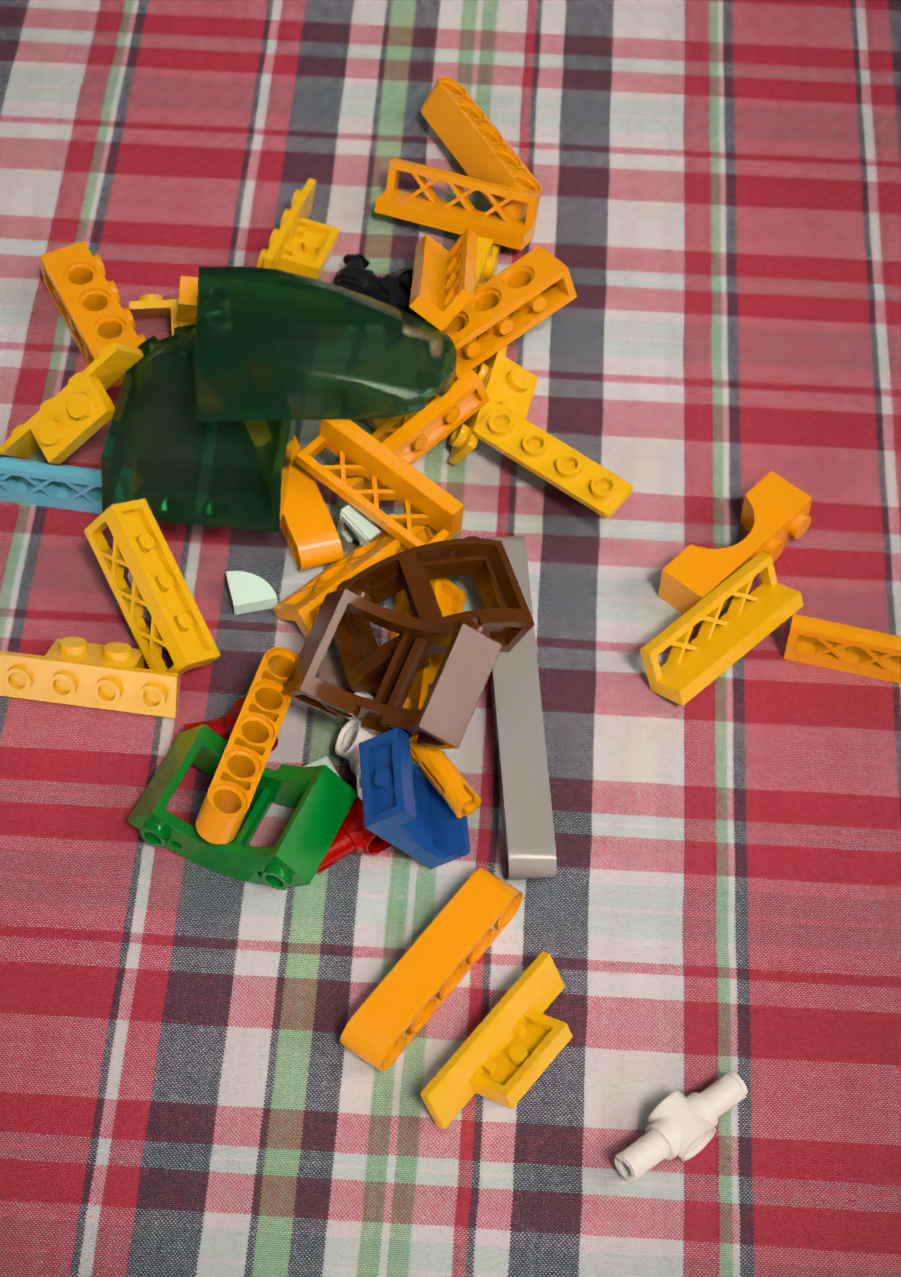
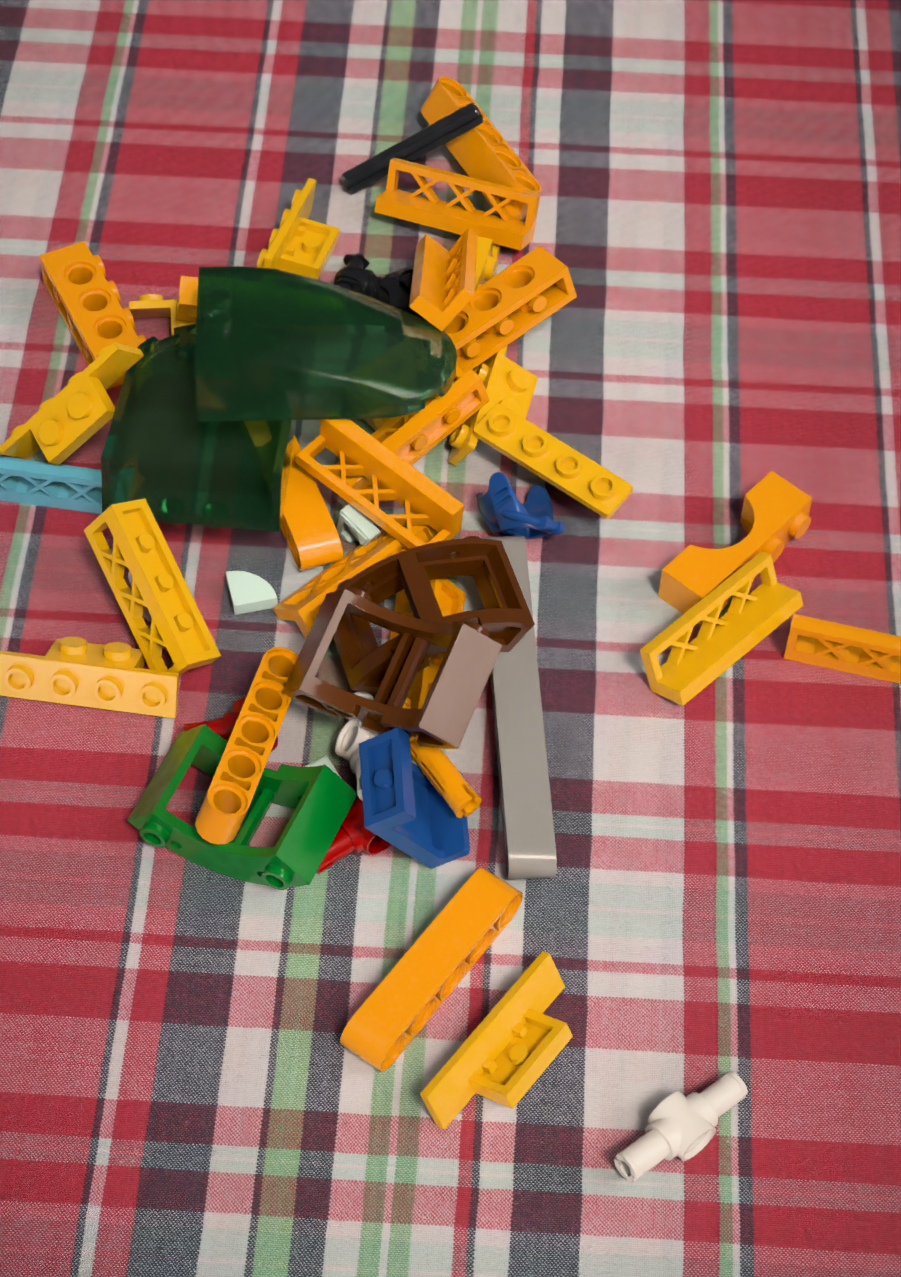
none -> black axle [342,103,483,194]
none -> blue helmet [477,472,565,539]

